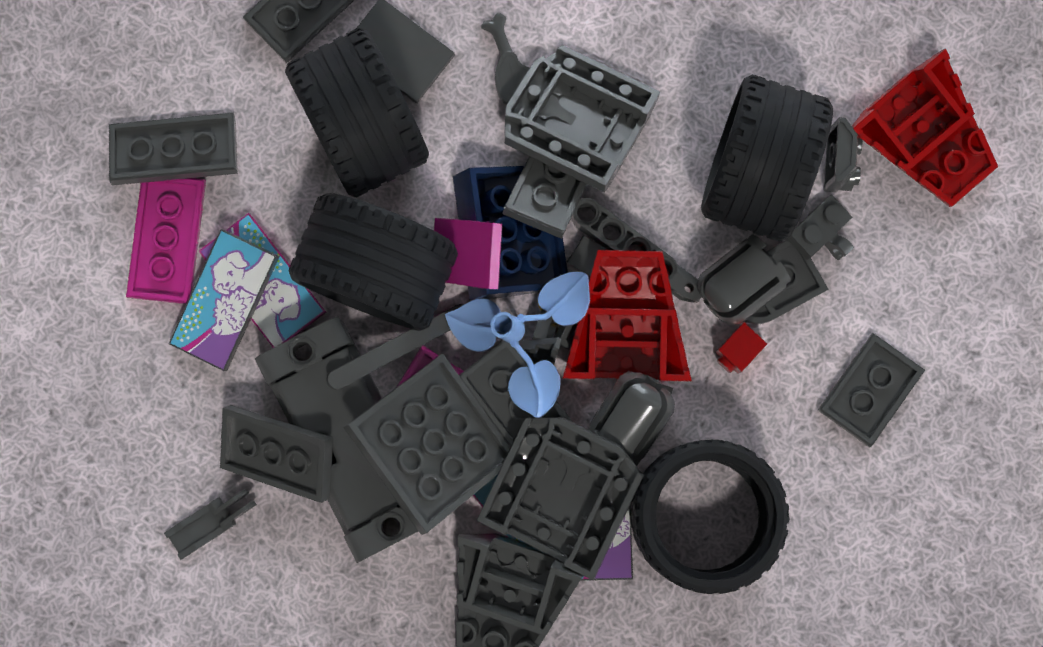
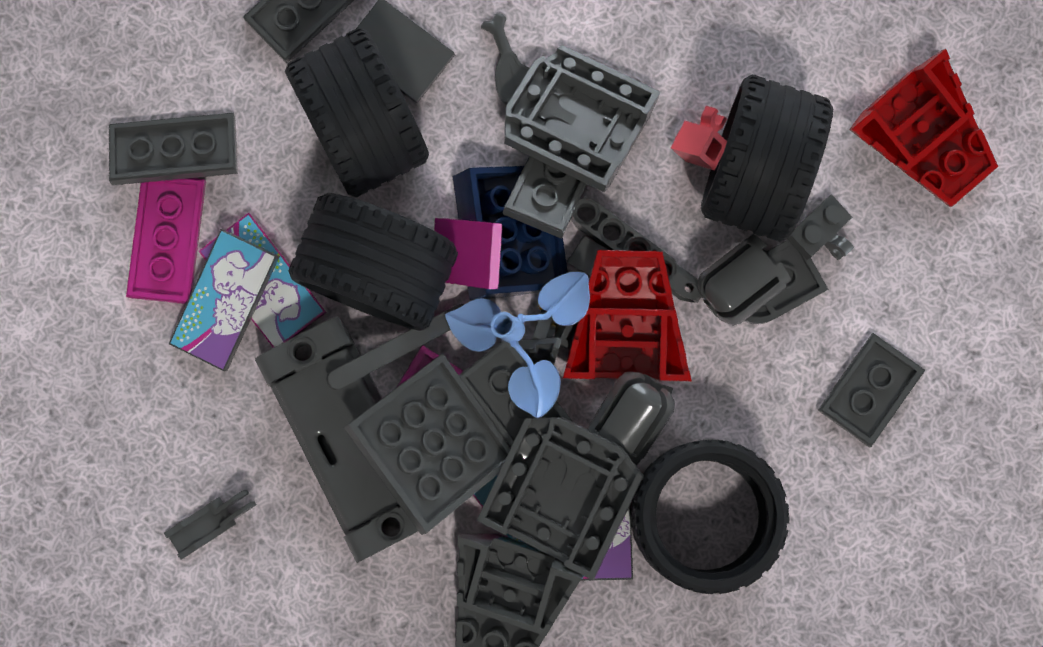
dark grey plate [220,405,333,503] -> none
red brick [715,322,767,374] -> none
dark grey slope [824,117,863,192] -> none
none -> coral brick [671,106,727,170]

